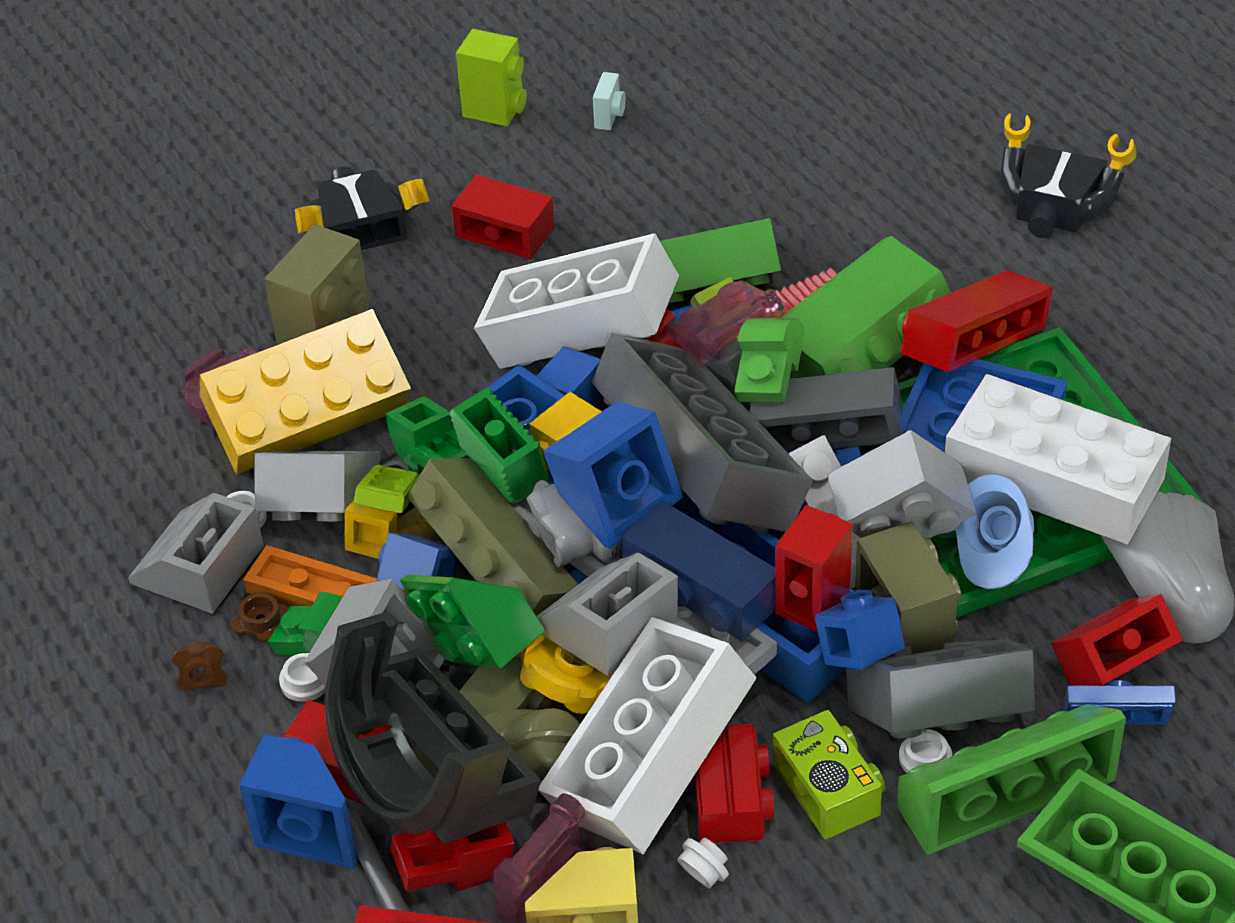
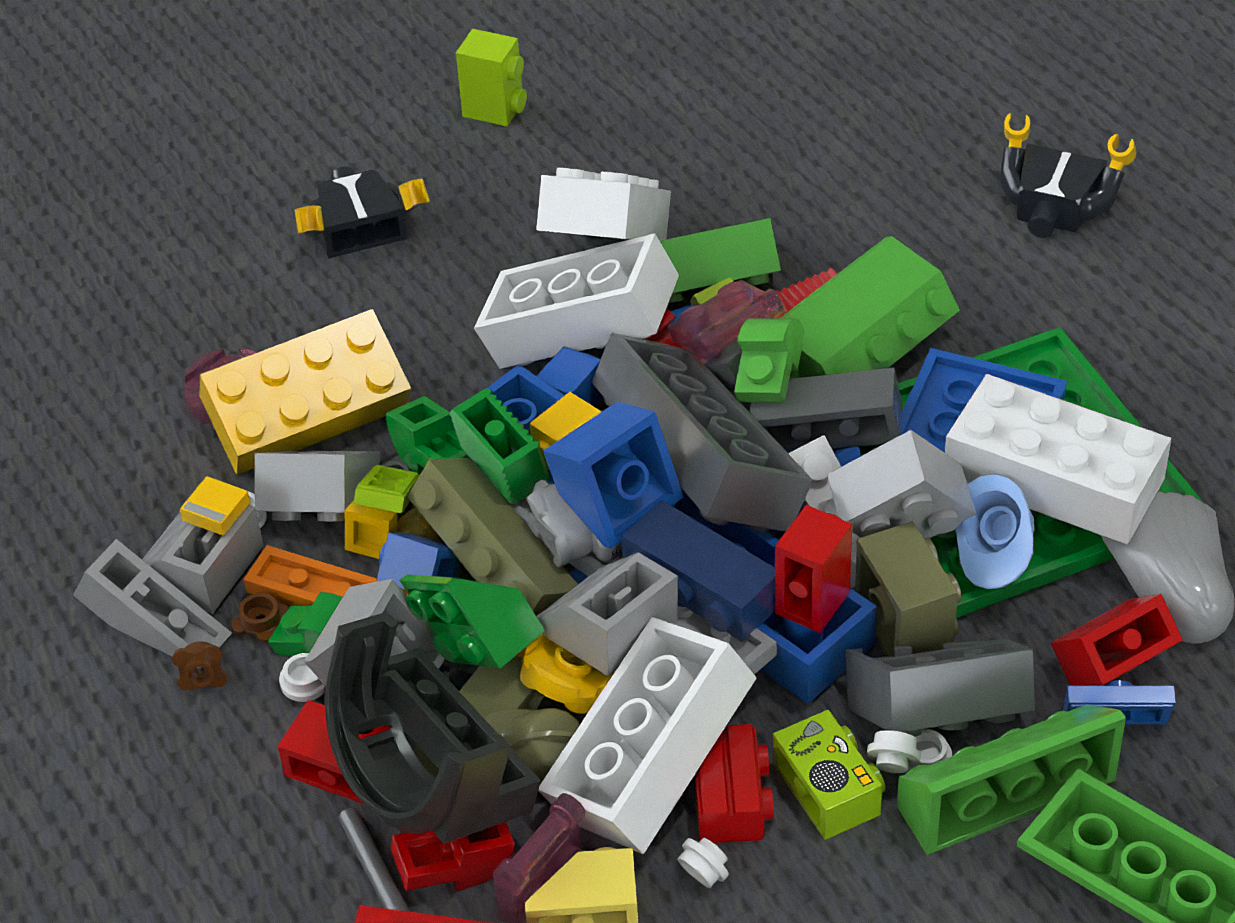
blue slope [239,734,358,869] -> none
olive brick [264,224,370,344] -> none
red brick [452,175,555,259] -> none
light aqua plate [593,72,626,130] -> none
blue brick [815,590,905,670] -> none
red brick [901,270,1053,372] -> none
none -> light grey slope [73,539,232,670]
none -> yellow tile [180,476,250,536]
none -> white brick [536,168,671,241]
none -> white plate [867,731,921,773]

